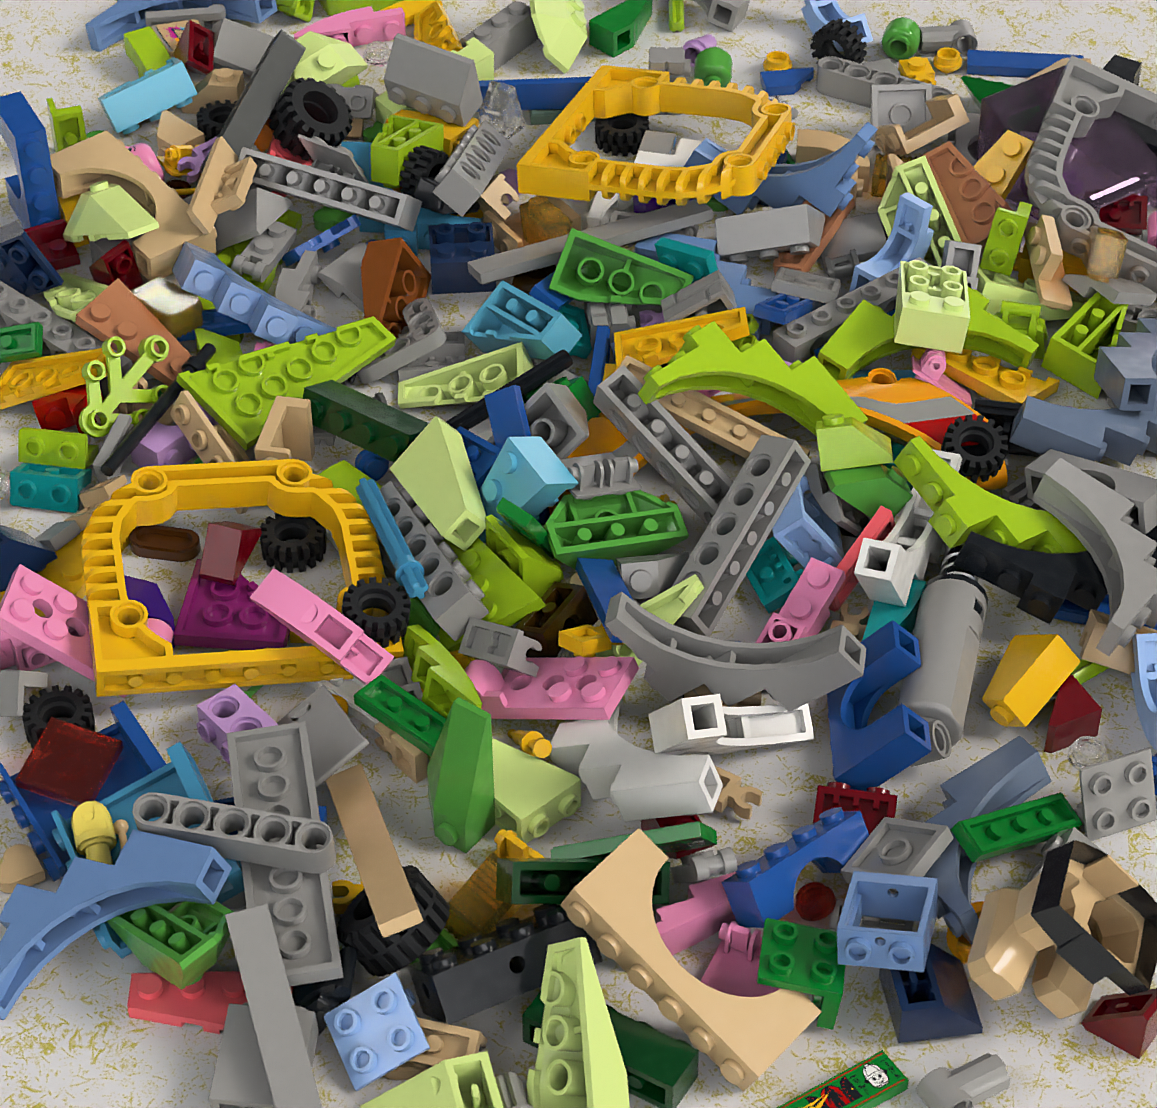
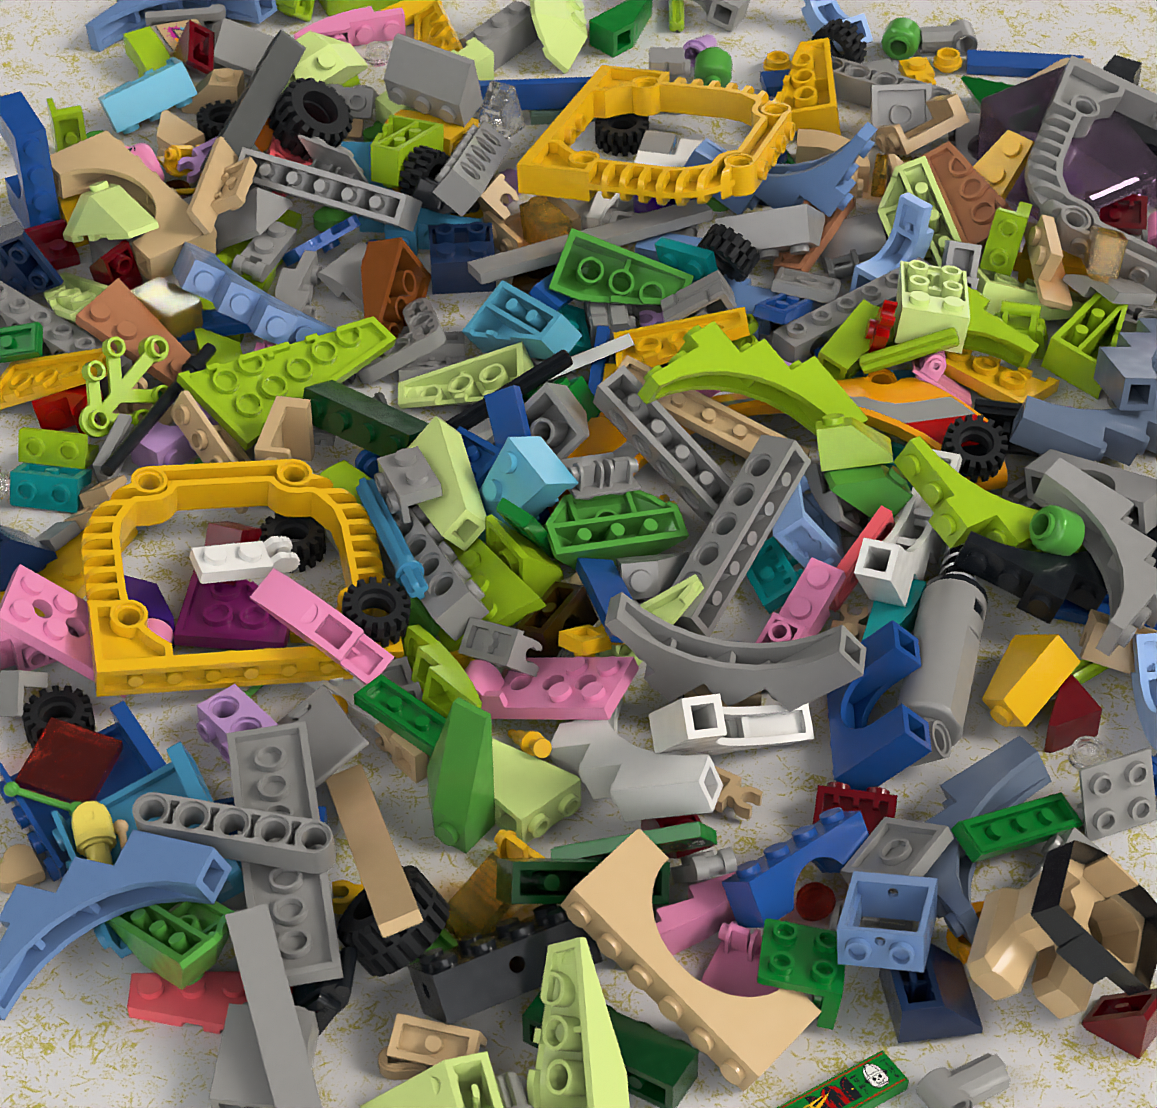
reddish brown tile [129,525,201,562] -> none
light blue hinge [324,973,430,1091] -> none
none -> bright green hinge [4,781,82,817]
none -> white hinge [189,536,300,584]
none -> light grey bracket [374,446,443,524]
none -> white sticker [548,333,635,381]
none -> black tyre [697,223,760,282]
none -> yellow wedge [775,37,841,135]
none -> lime axle [859,327,960,374]
none -> red plate [865,300,898,353]
none -> bright green head [1029,505,1085,556]

